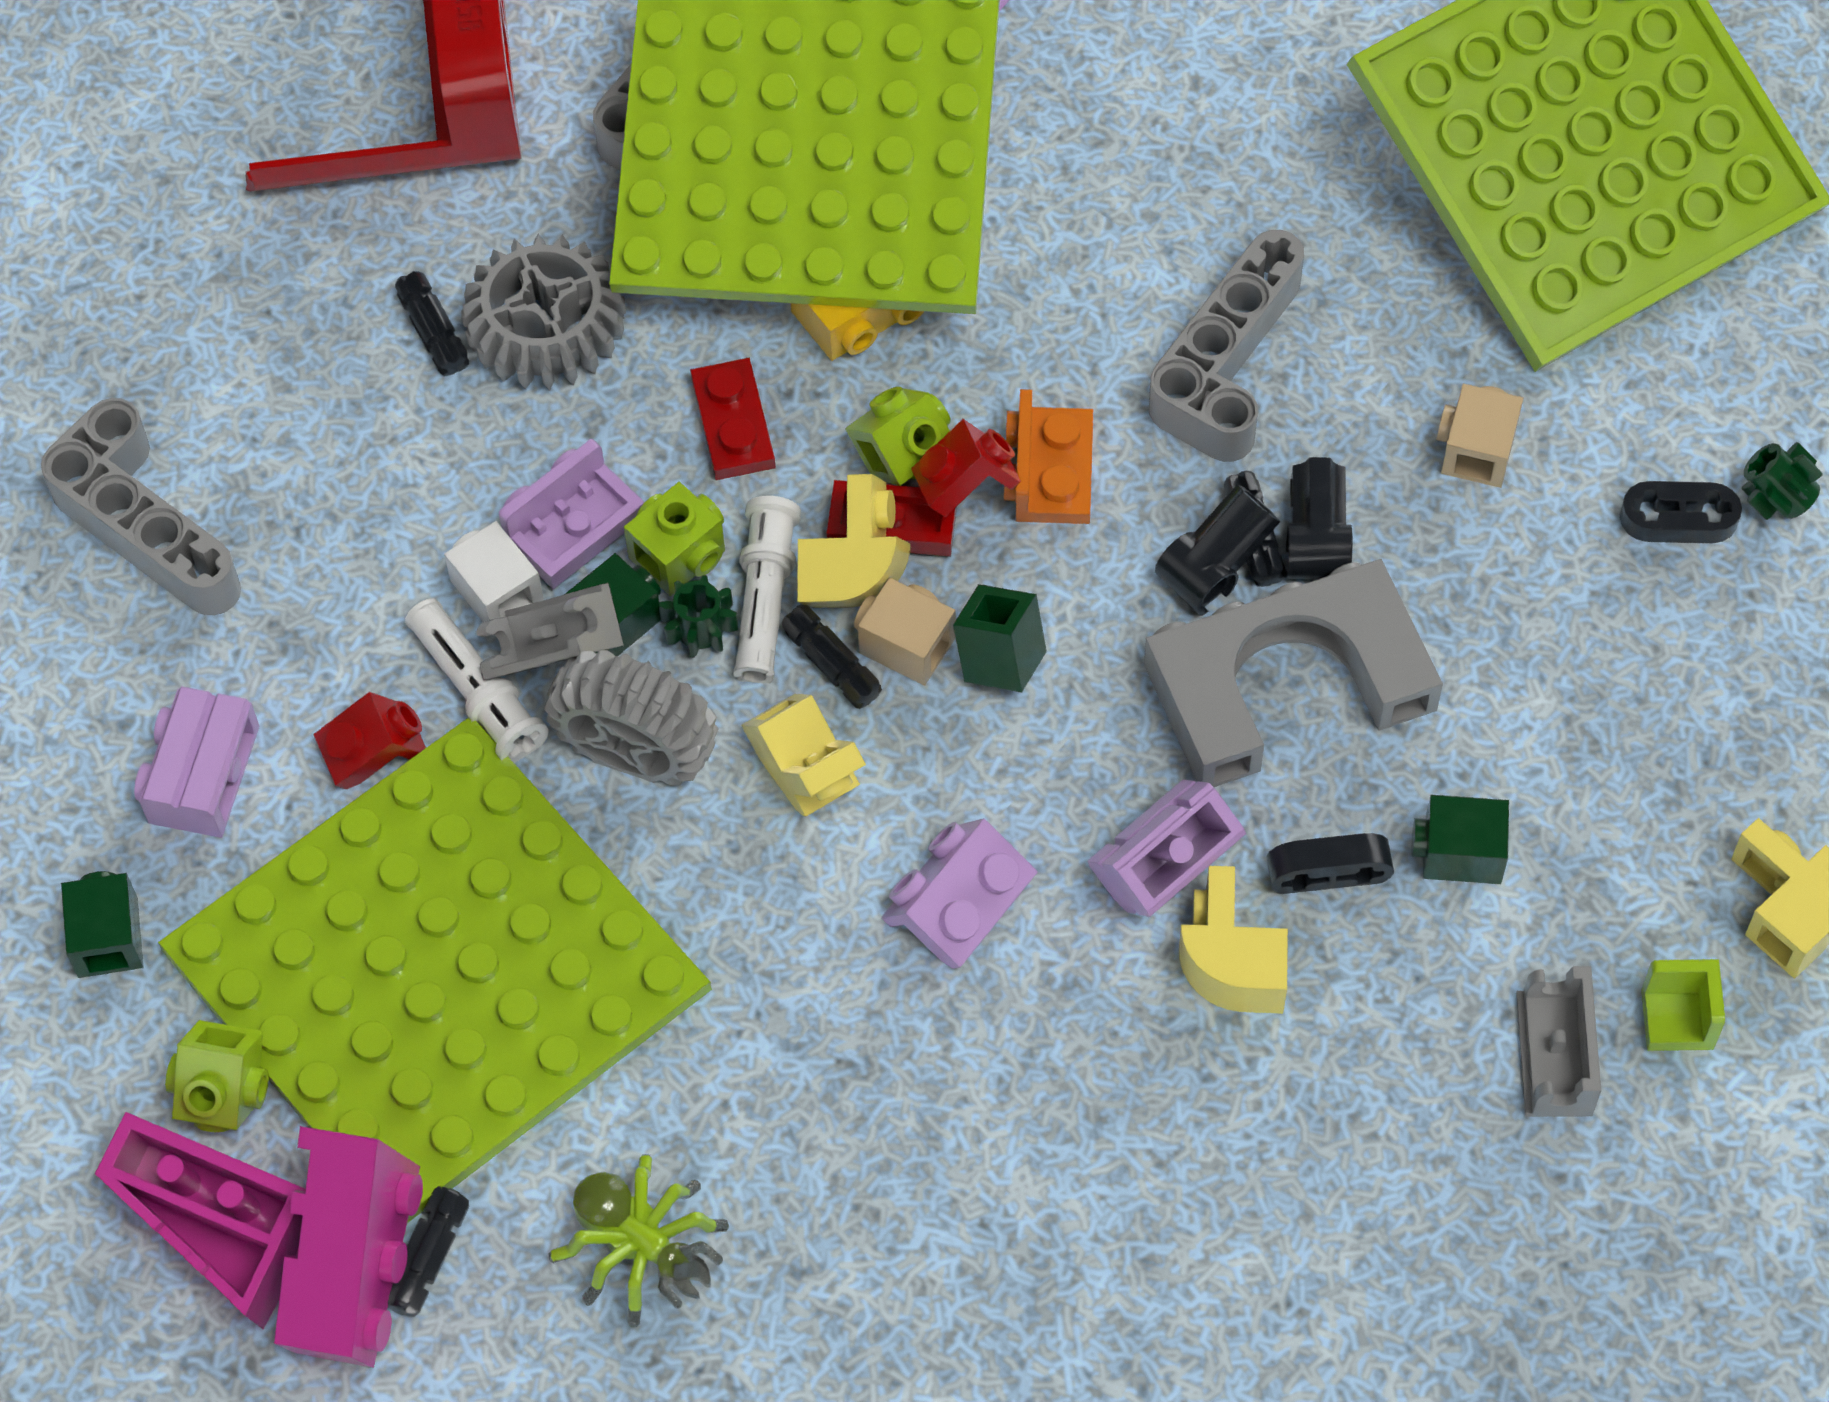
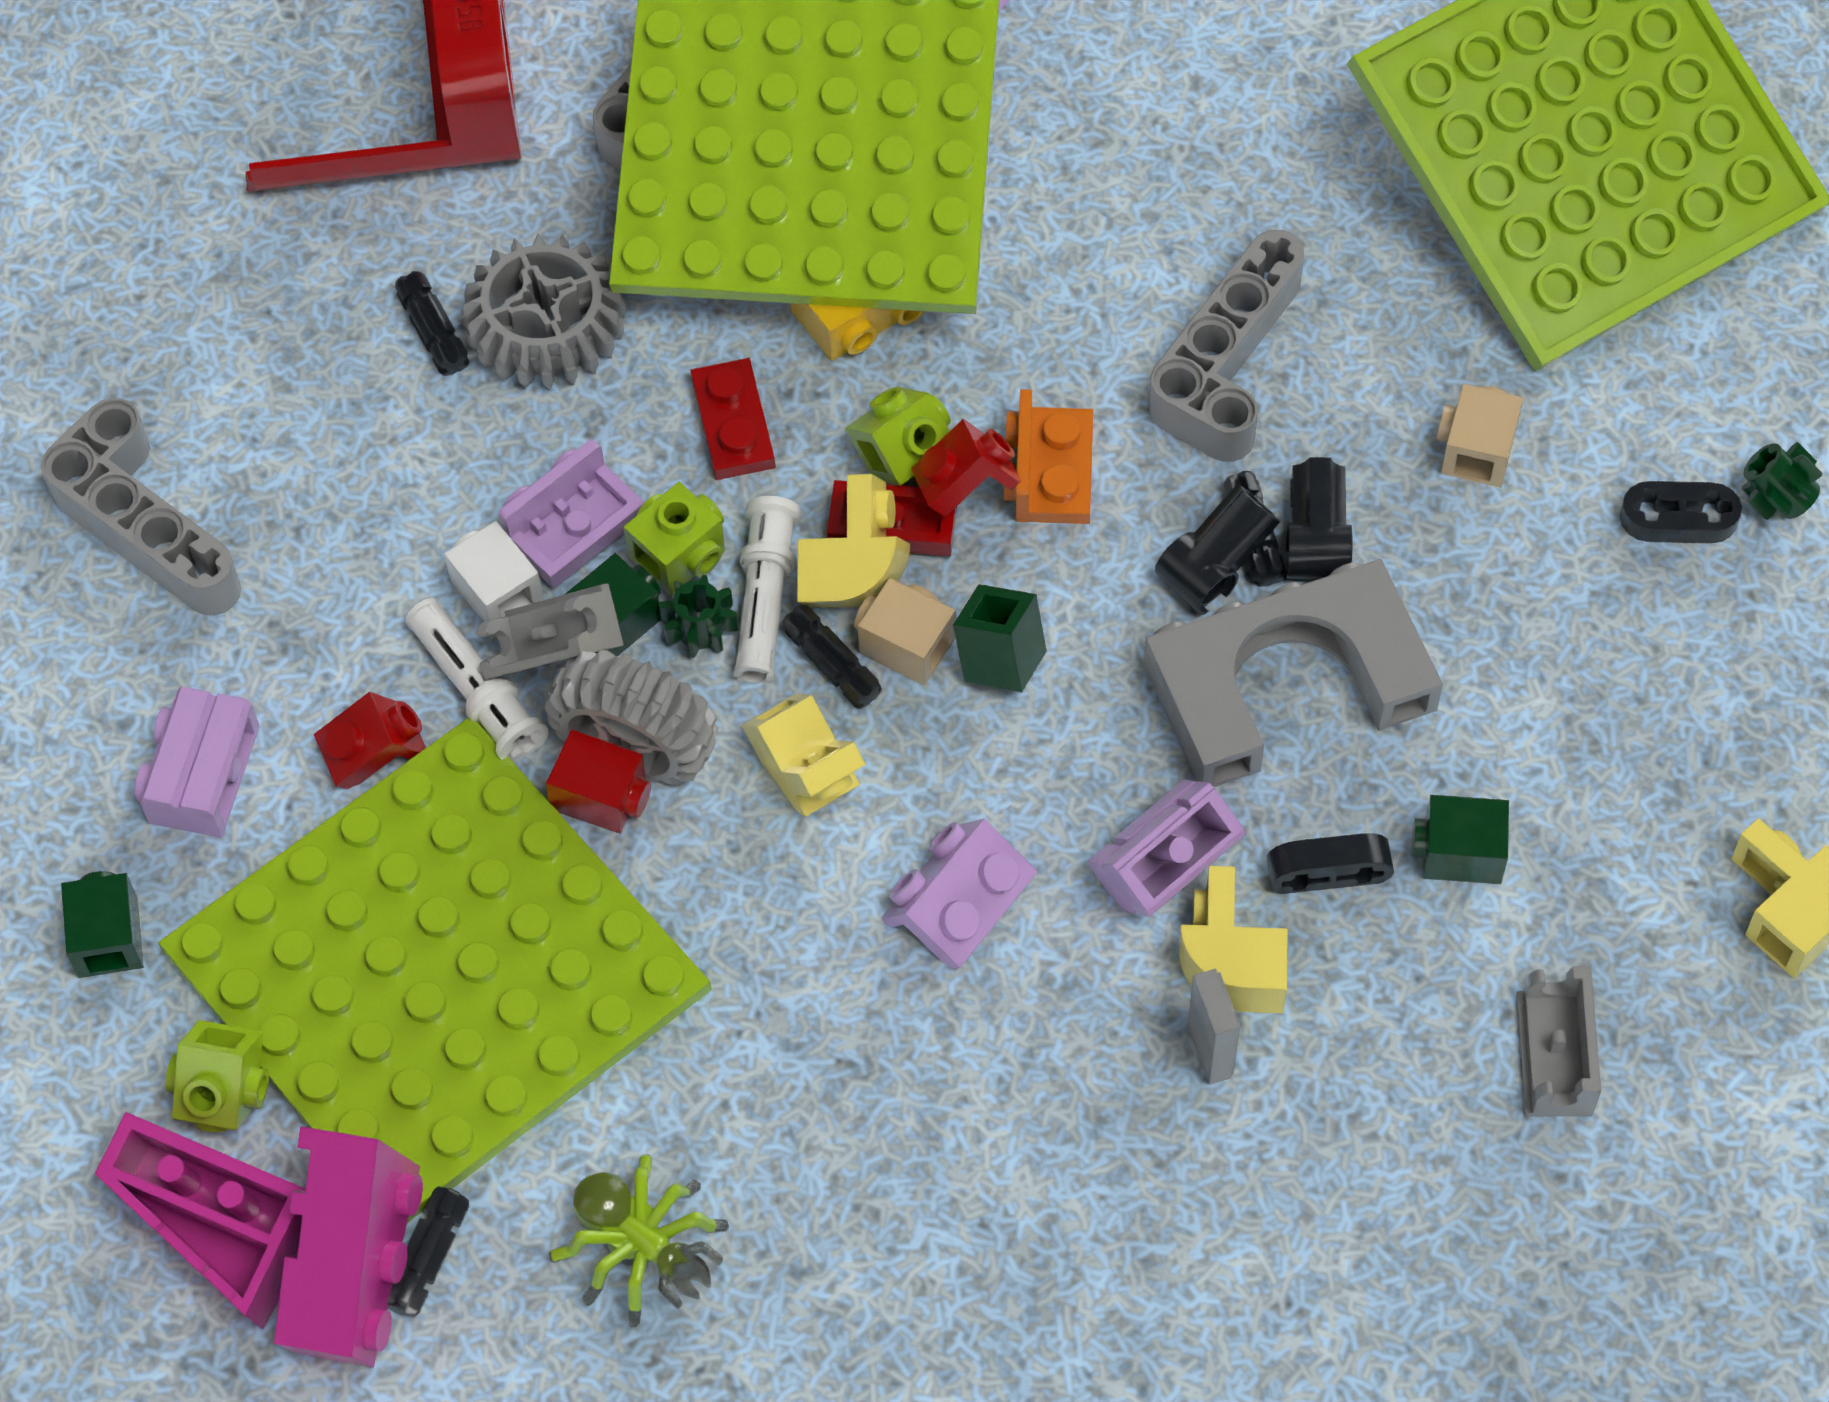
lime panel [1641,959,1725,1051] -> none
none -> red brick [546,729,651,834]
none -> light grey tile [1187,969,1240,1085]

